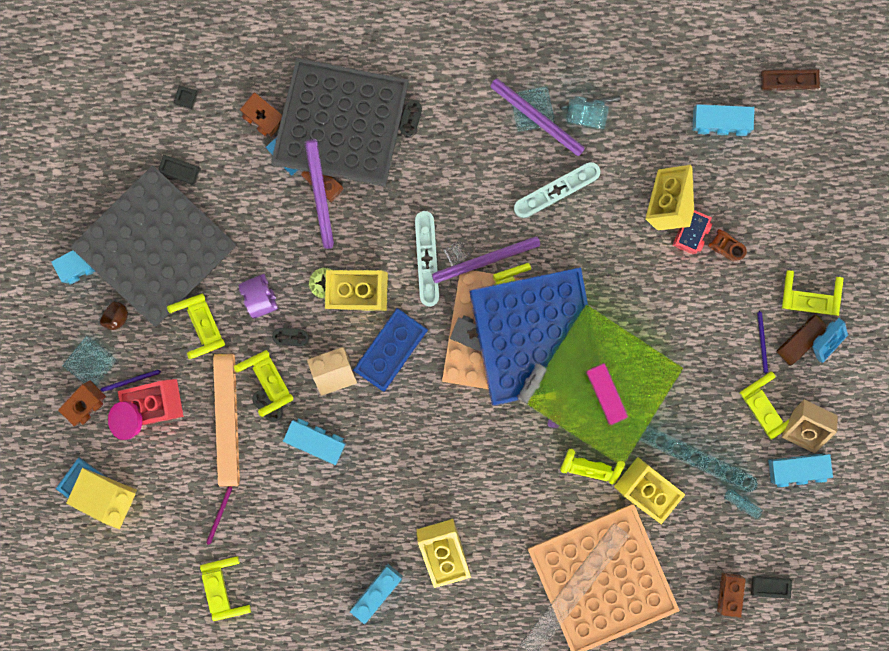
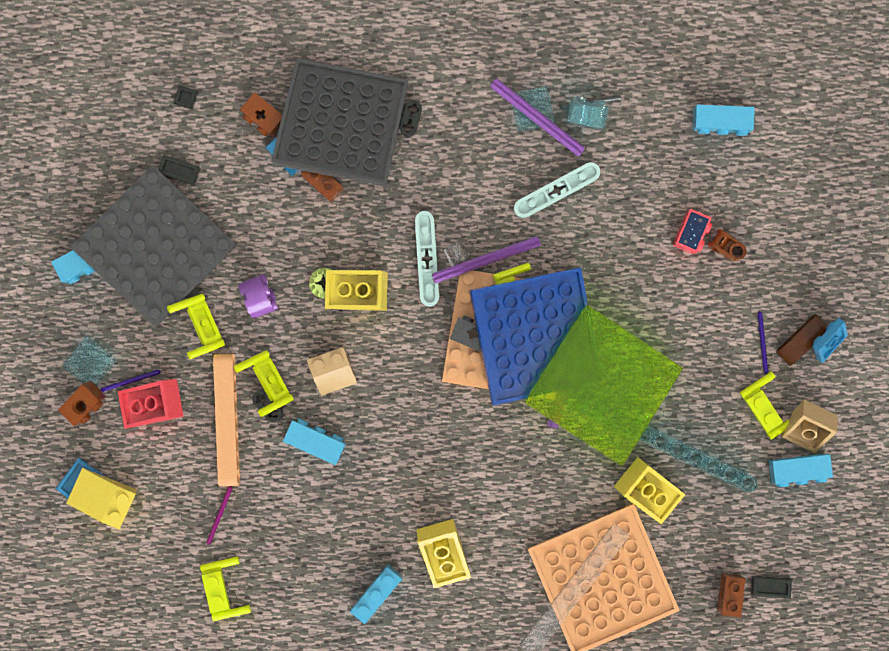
reddish brown hair [100,301,128,330] -> none
dark pink tile [108,401,142,440] -> none
pearl dark grey beam [272,328,309,346] -> none
medium lavender axle [305,139,334,249] -> none
blue tile [353,308,428,392] -> none
light grey pin [517,364,547,404] -> none
neon yellow plate [560,449,625,484] -> none
dark pink tile [586,363,628,425] -> none
light yellow slope [645,165,694,230] -> none
clear light blue pin [724,488,763,519] -> none
reddish brown tile [761,69,820,90] -> none
neon yellow plate [782,270,844,316] -> none

